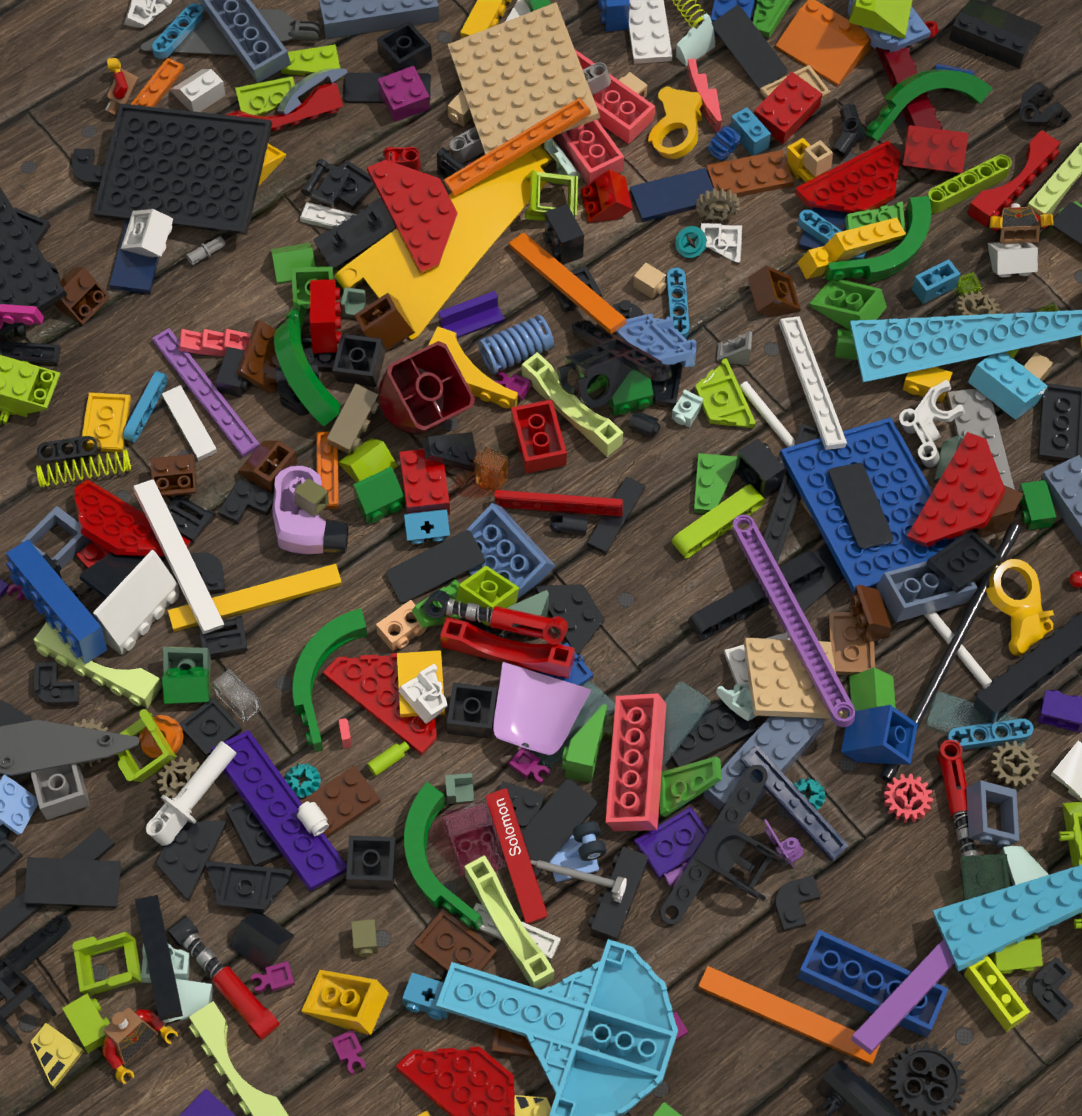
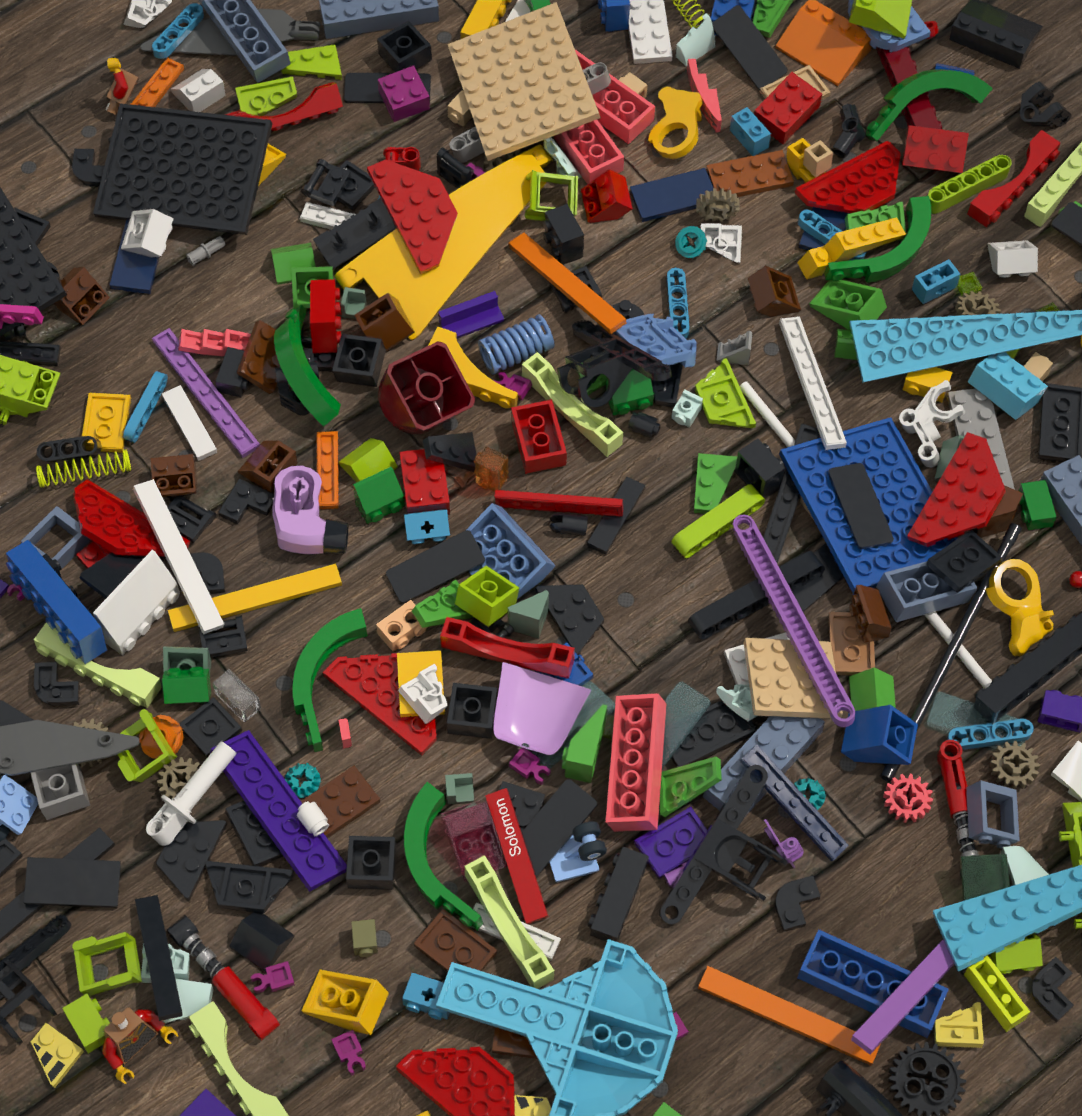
sand blue slope [277,68,348,115] -> none
olive brick [294,478,329,517] -> none
dark tan wedge [327,384,380,455] -> none
lime cylinder [367,741,410,777] -> none
piece [424,590,568,645] -> none
orange tile [443,97,591,197] -> none
light grey piece [531,860,627,903] -> none
tan brick [633,262,666,299] -> none
blue gear [708,126,741,161] -> none
torso [990,203,1054,244] -> none
none -> light yellow wing [934,1002,984,1048]

